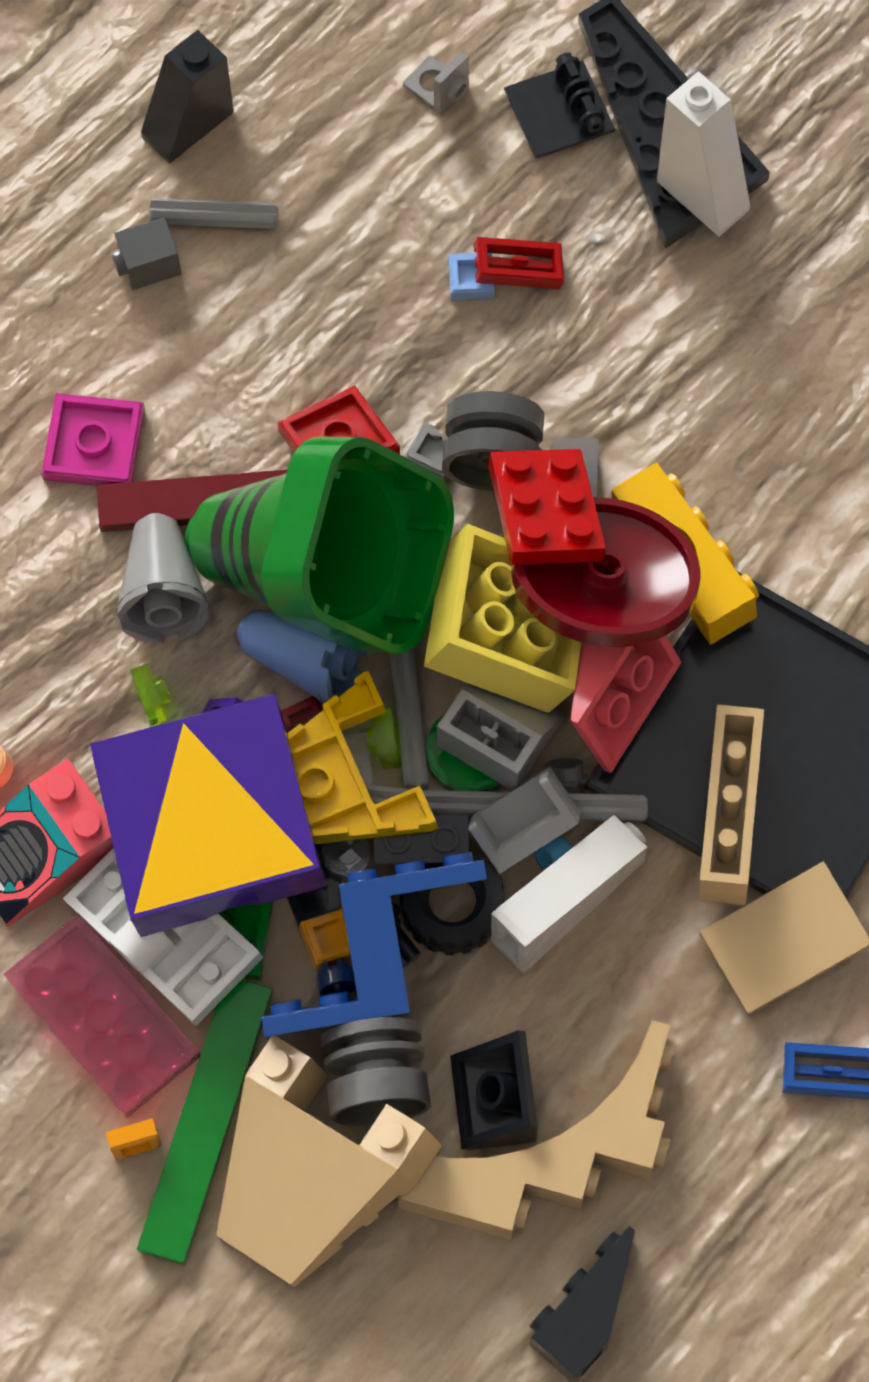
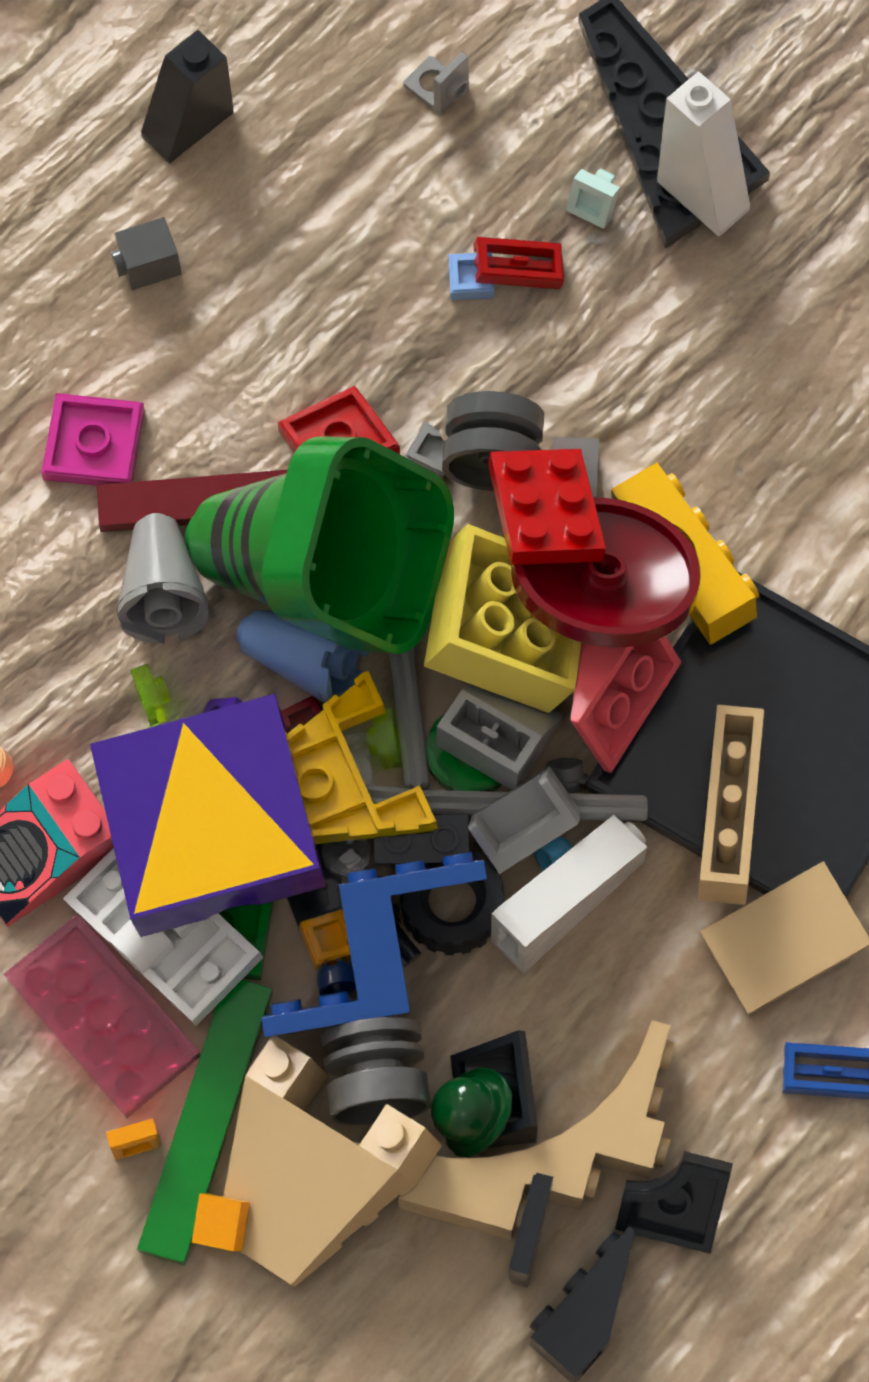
light grey axle [149,198,279,229] -> none
black hinge [504,52,615,159] -> none
none -> light orange tile [191,1193,250,1252]
none -> dark green hat [431,1068,512,1158]
none -> black tile [509,1172,553,1288]
none -> light aqua tile [565,169,620,229]
none -> black tile [615,1151,733,1254]

